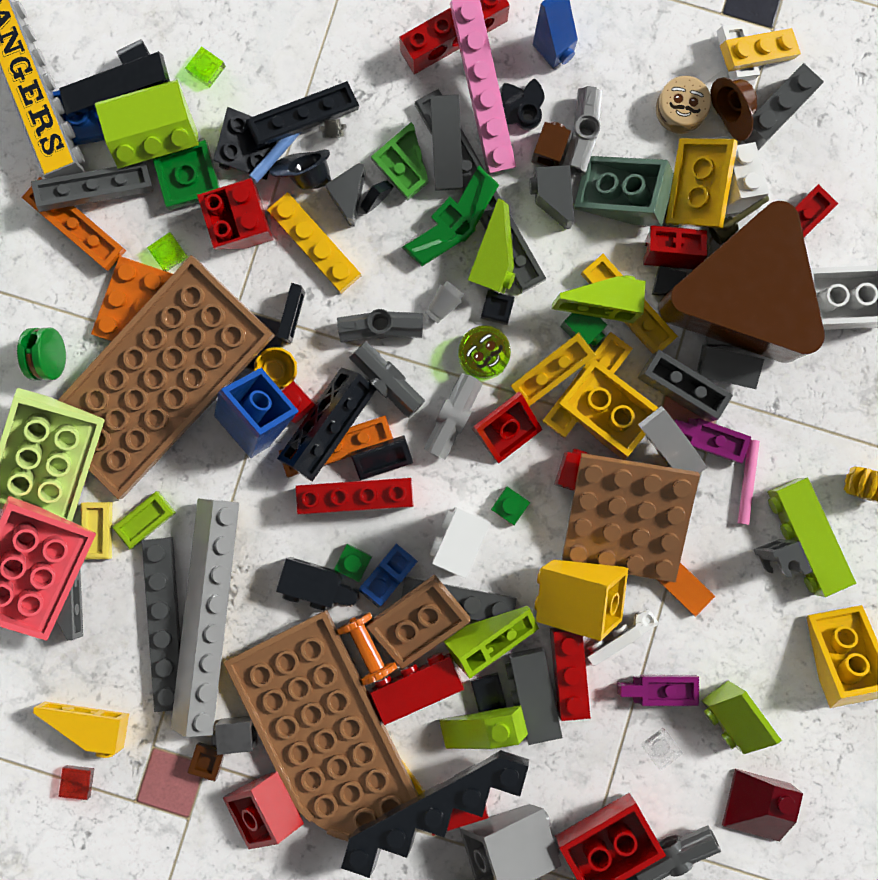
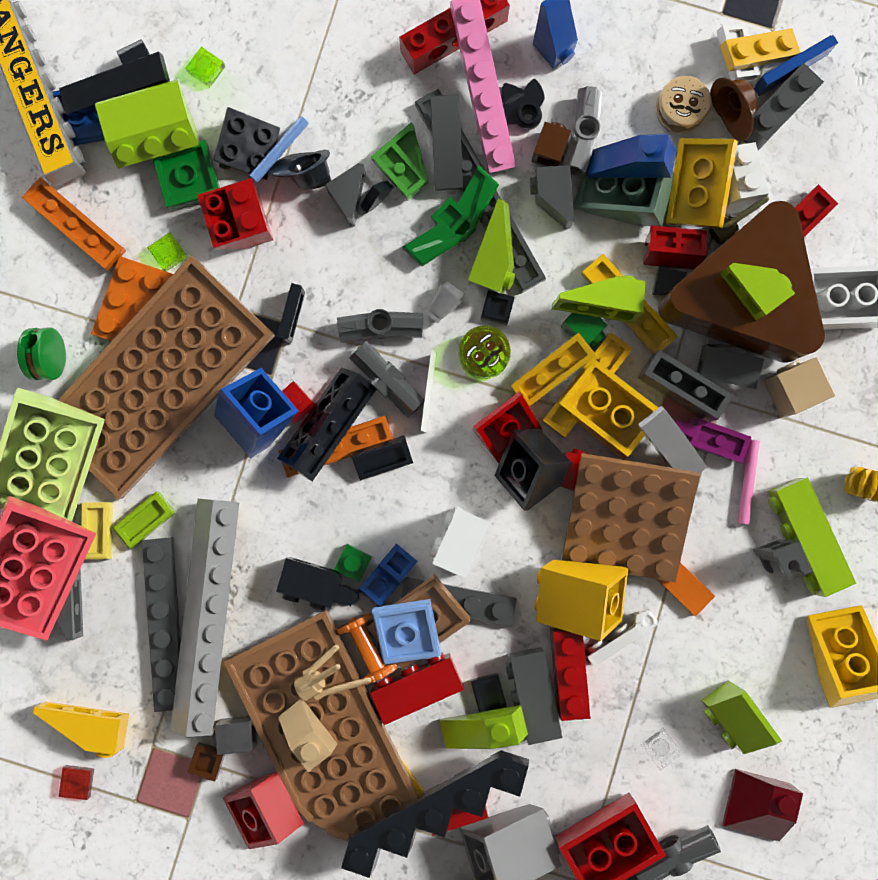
dark grey plate [31,161,153,212] -> none
black tile [246,81,359,148] -> none
yellow hair [254,347,297,390] -> none
yellow plate [267,192,362,294] -> none
red brick [296,478,414,514] -> none
clear smoke plate [319,119,347,139] -> none
light grey piece [424,373,483,459] -> none
lime slope [443,606,539,679] -> none
green plate [491,486,530,526] -> none
magenta hinge [617,675,699,706] -> none
none -> tan slope [278,699,337,772]
none -> tan plant [294,645,372,701]
none -> light blue tile [372,599,441,665]
none -> white sticker [421,349,437,432]
none -> black slope [494,428,572,511]
none -> blue slope [588,134,676,178]
none -> lime slope [720,263,795,321]
none -> blue tile [754,35,838,96]
none -> tan head [763,357,835,418]

